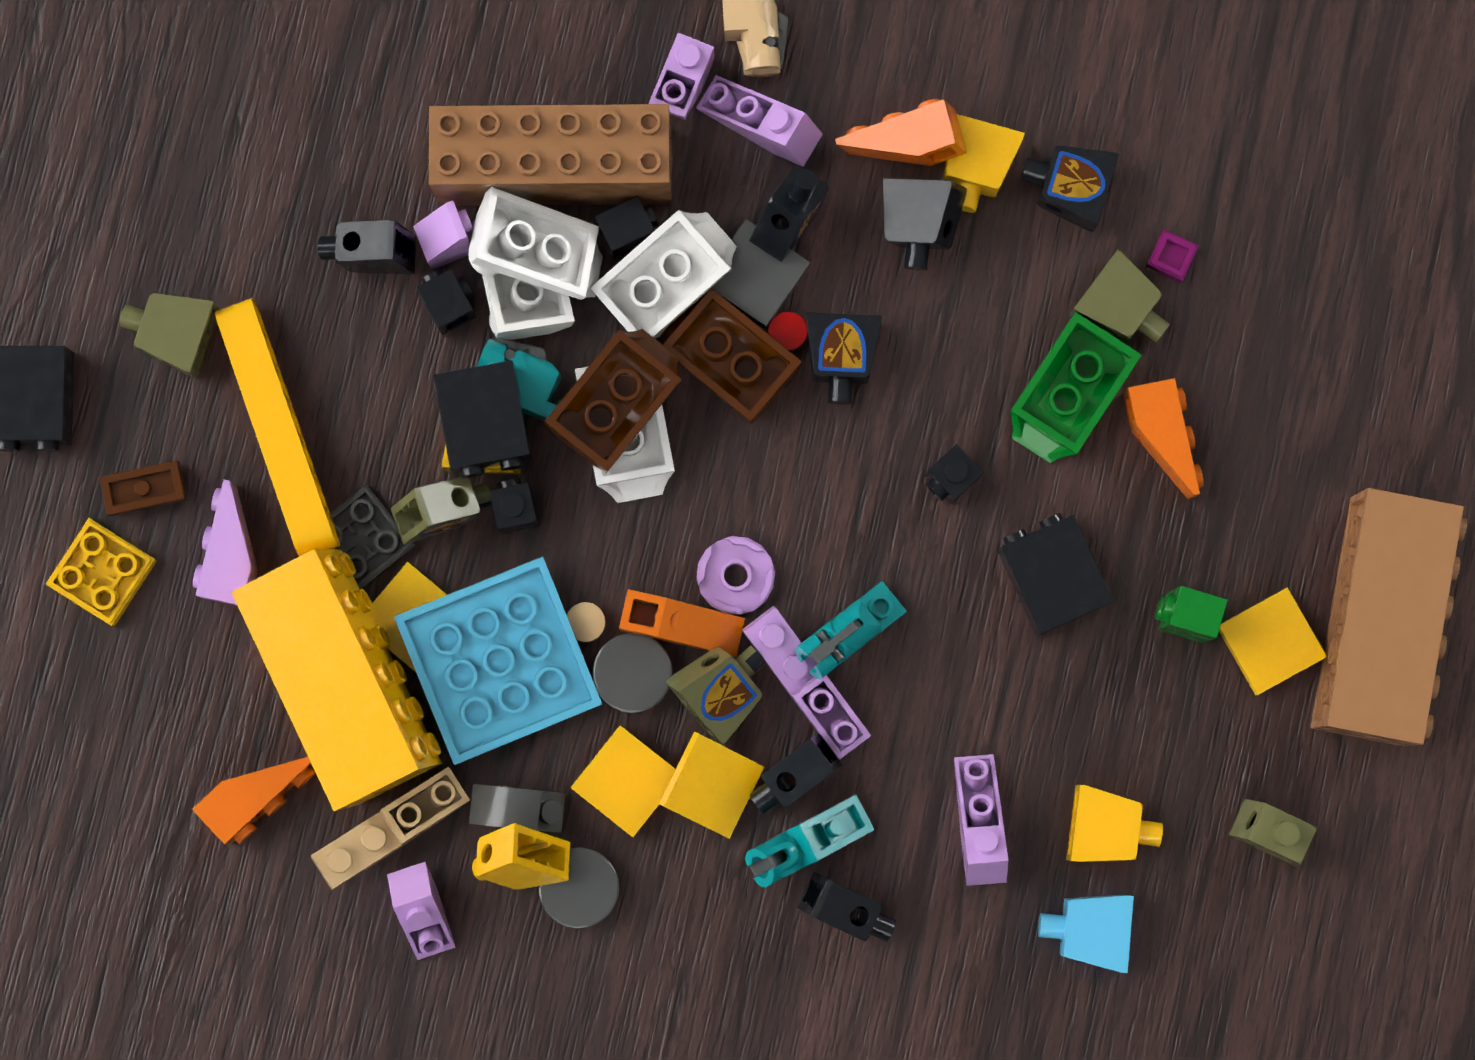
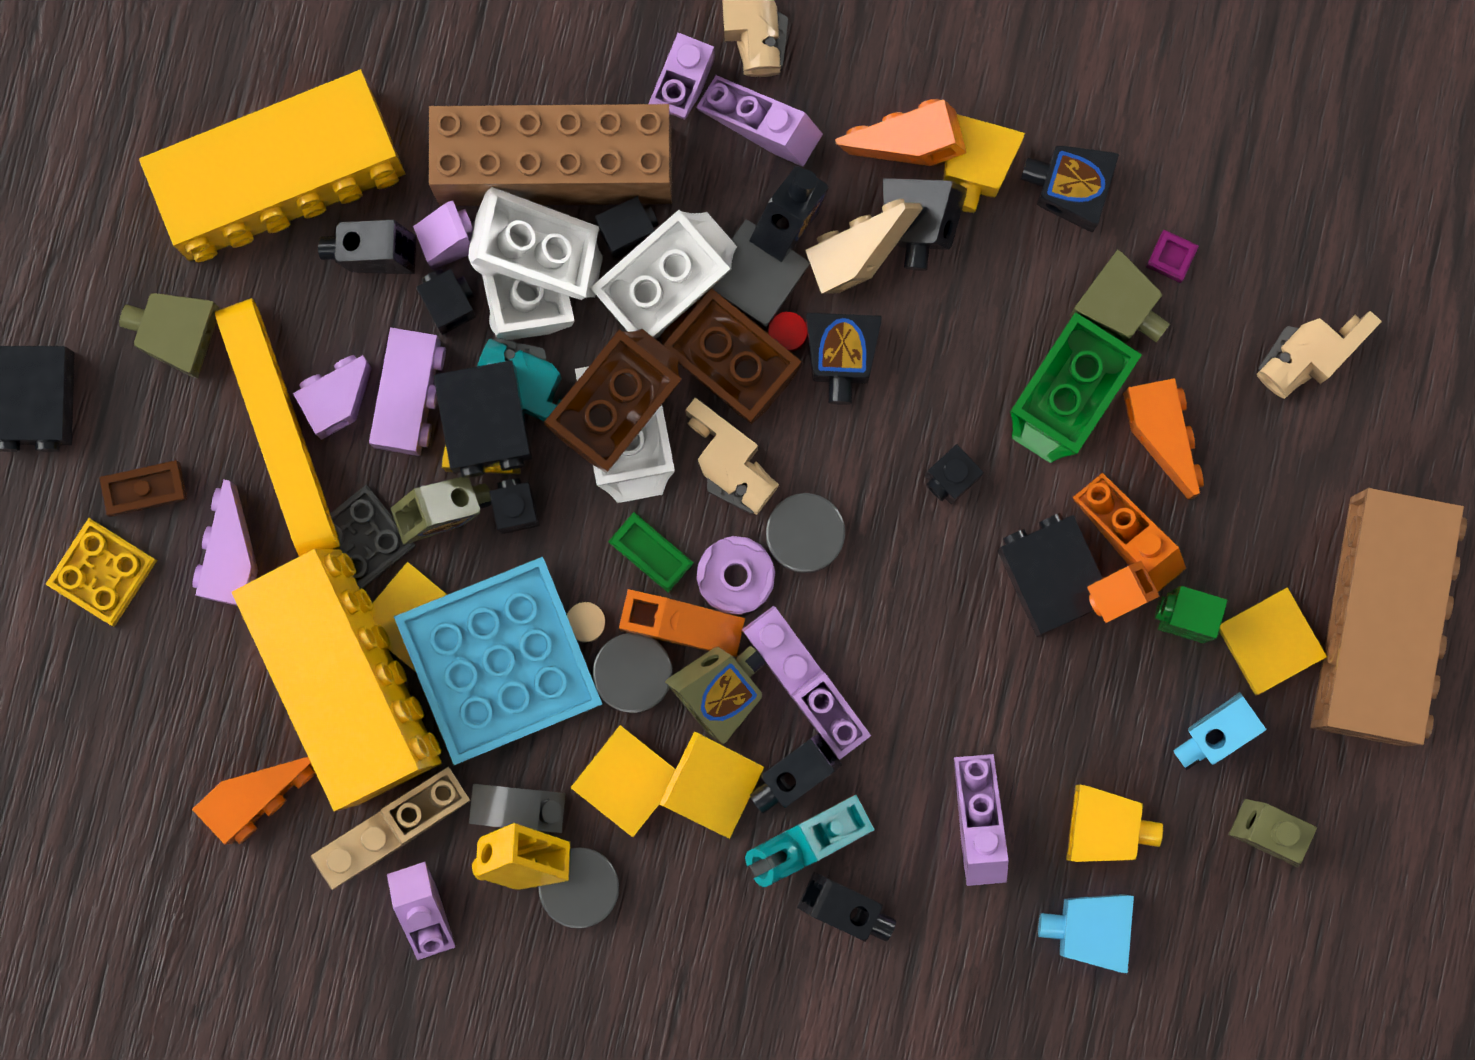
teal plate [795,581,907,680] -> none
none -> yellow brick [139,69,405,262]
none -> lavender slope [293,355,372,440]
none -> lavender brick [369,327,446,456]
none -> green tile [608,512,694,594]
none -> tan plate [686,398,779,515]
none -> dark grey tile [766,493,845,573]
none -> slope [805,199,923,294]
none -> orange slope [1073,473,1186,592]
none -> orange slope [1087,560,1160,623]
none -> medium azure torso [1173,692,1267,770]
none -> tan plate [1257,311,1382,399]

